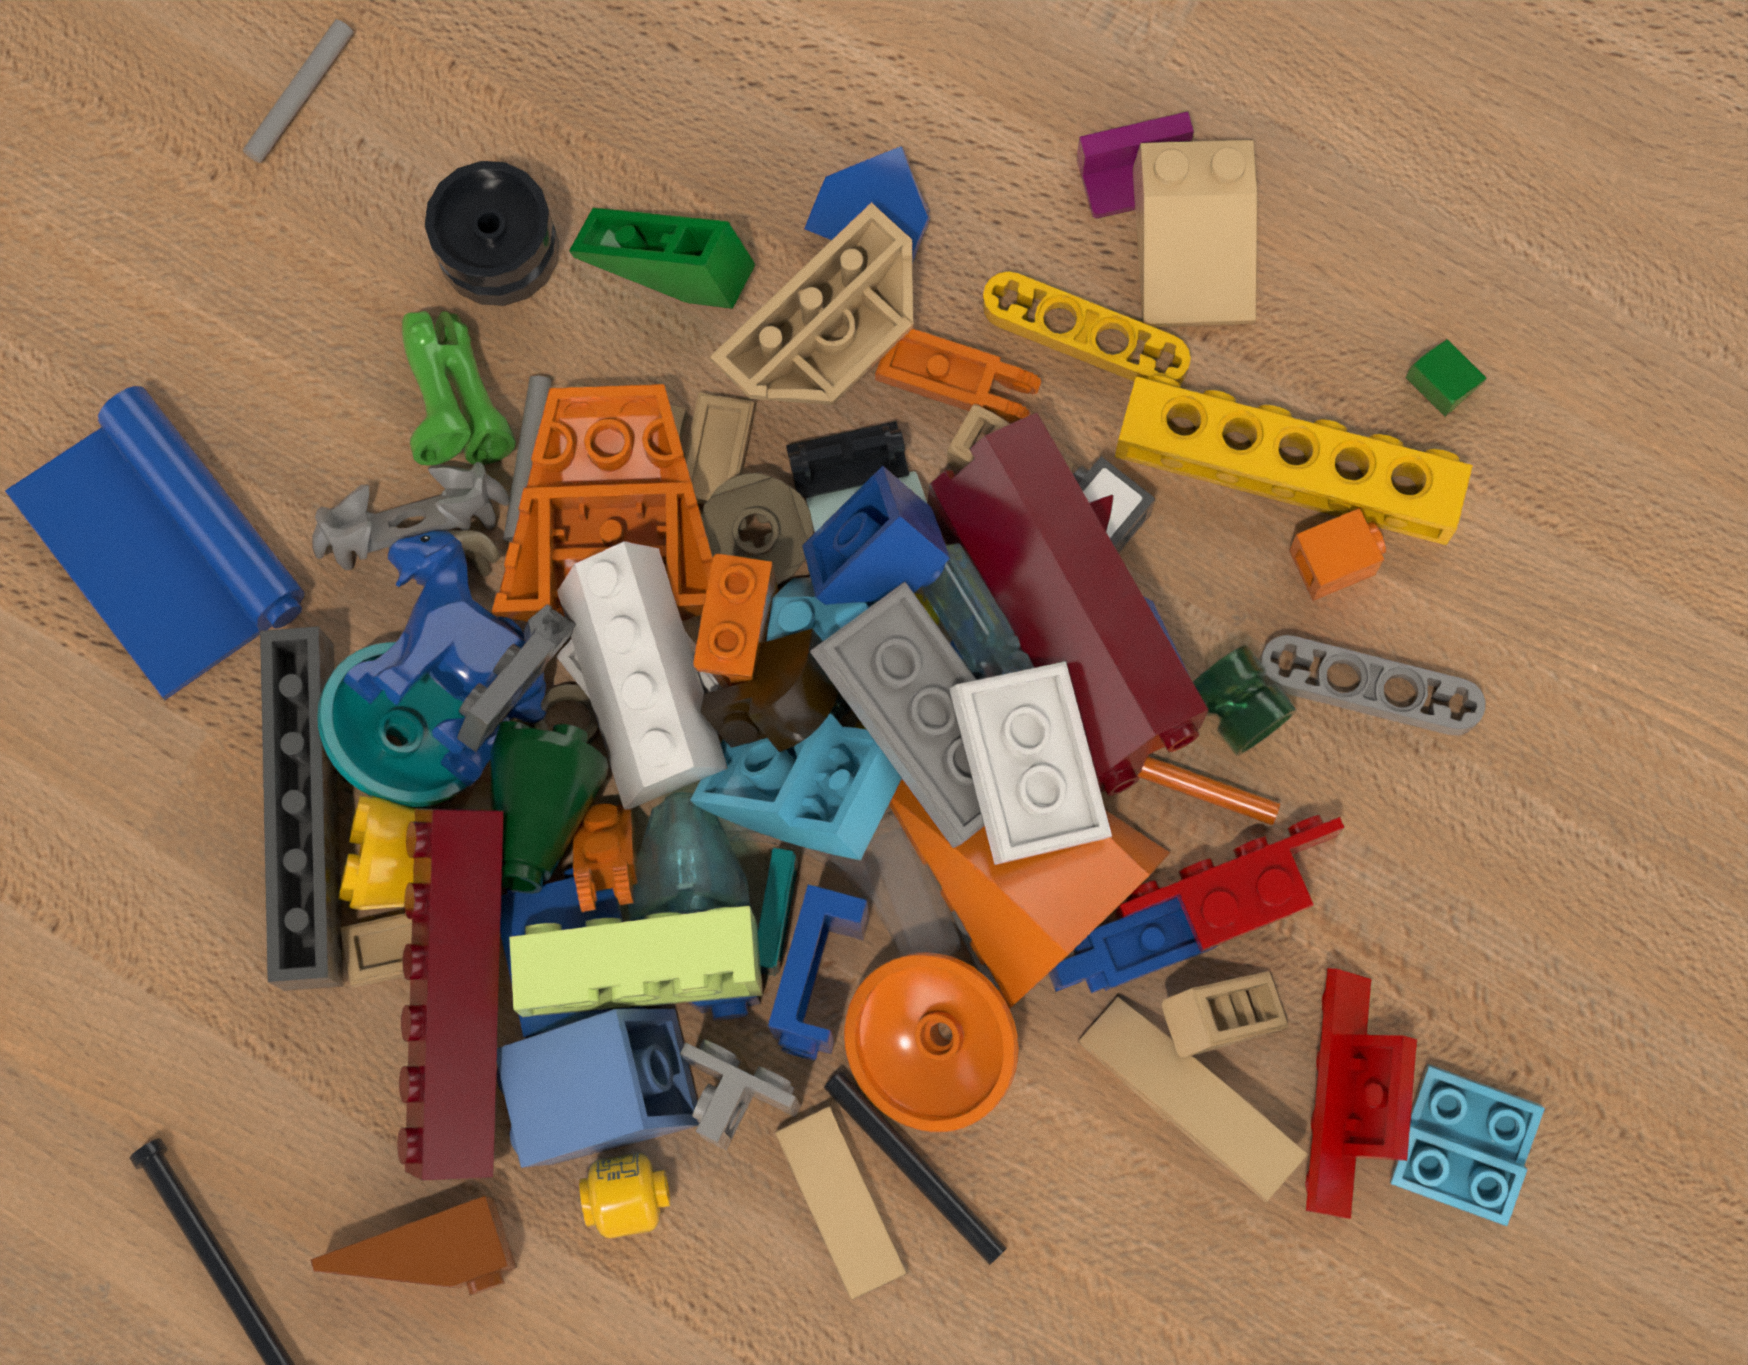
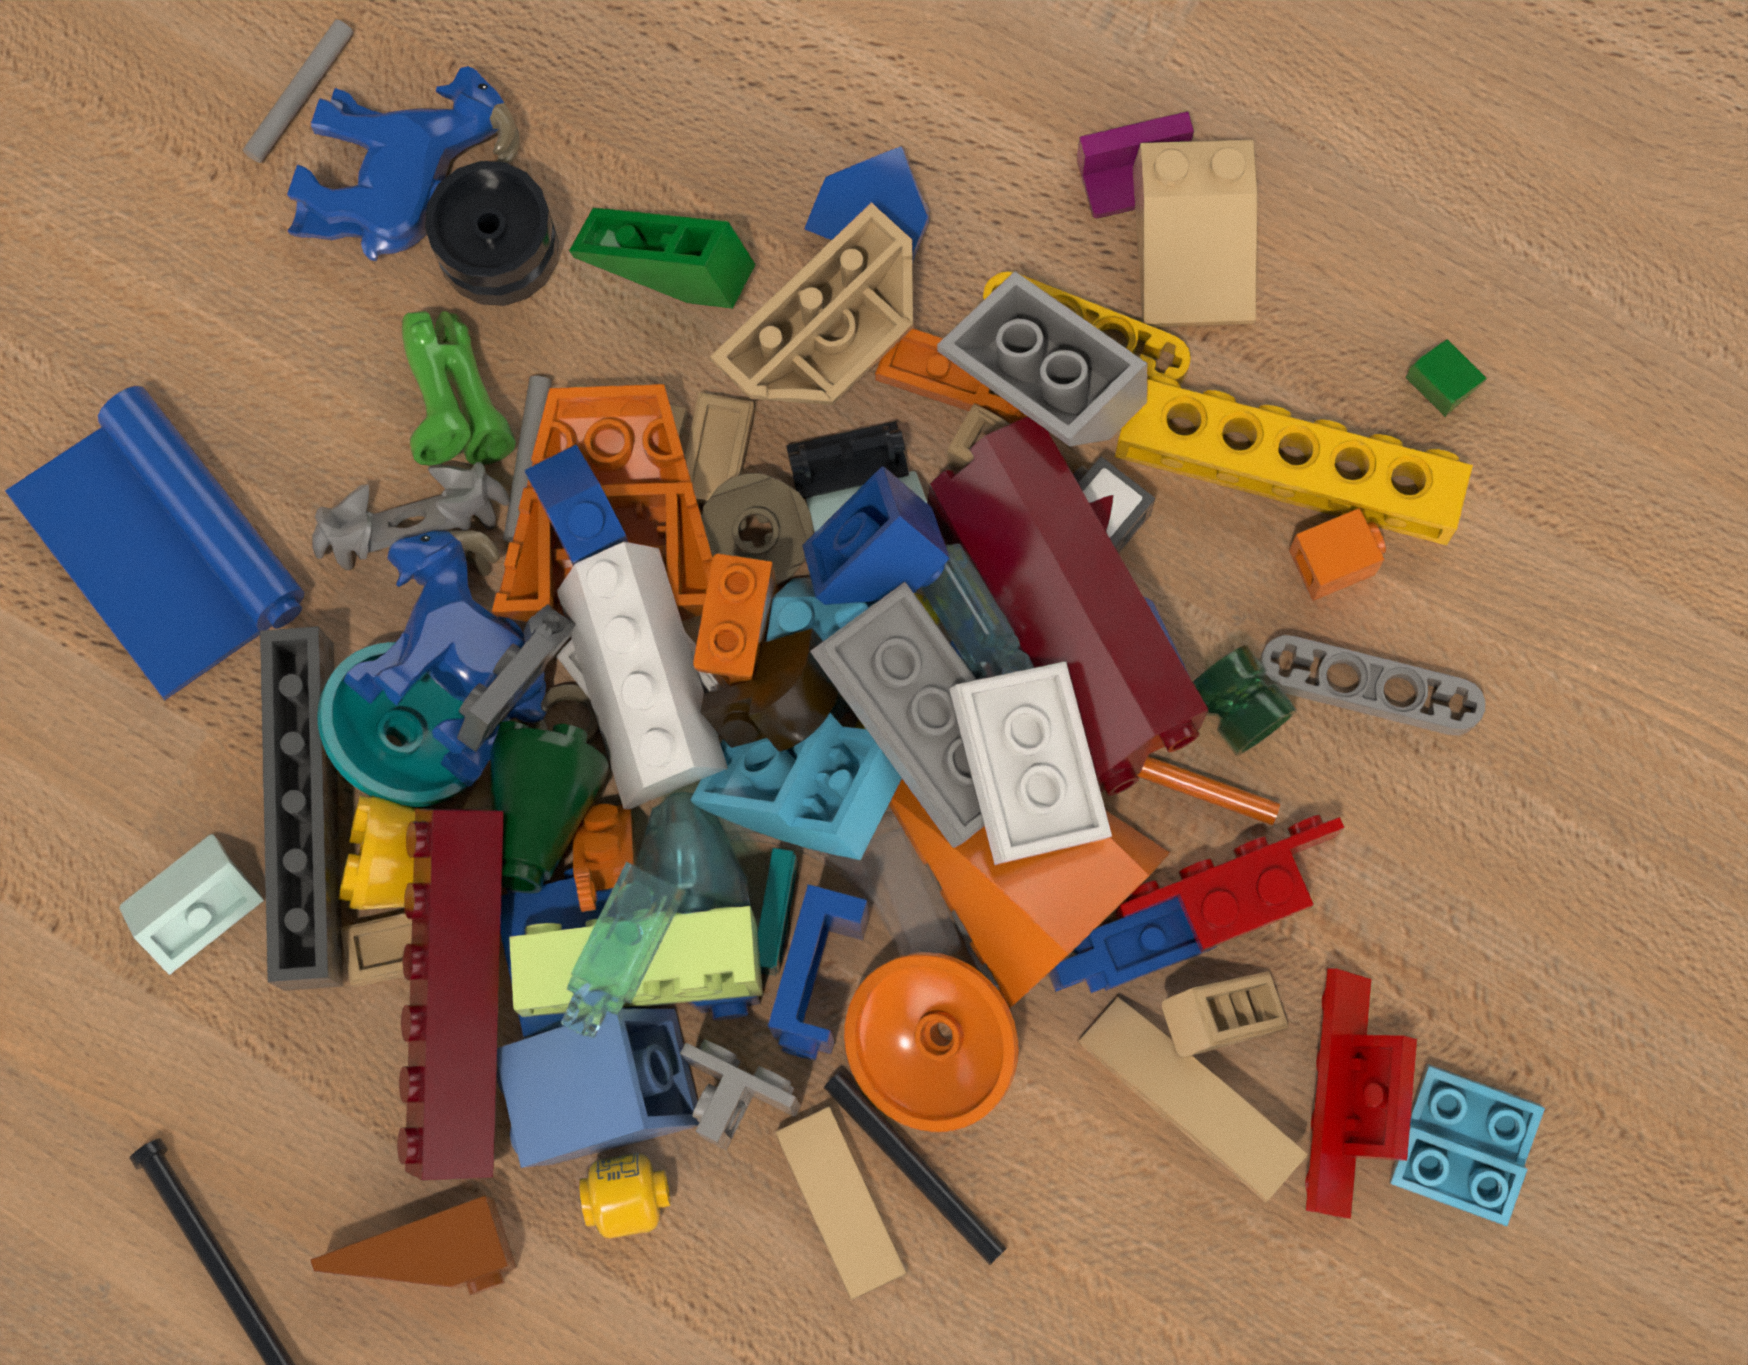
none -> light aqua panel [119,834,264,975]
none -> blue animal [287,66,520,261]
none -> blue slope [524,445,628,566]
none -> clear light blue hinge [561,862,686,1038]
none -> light grey slope [937,271,1147,446]

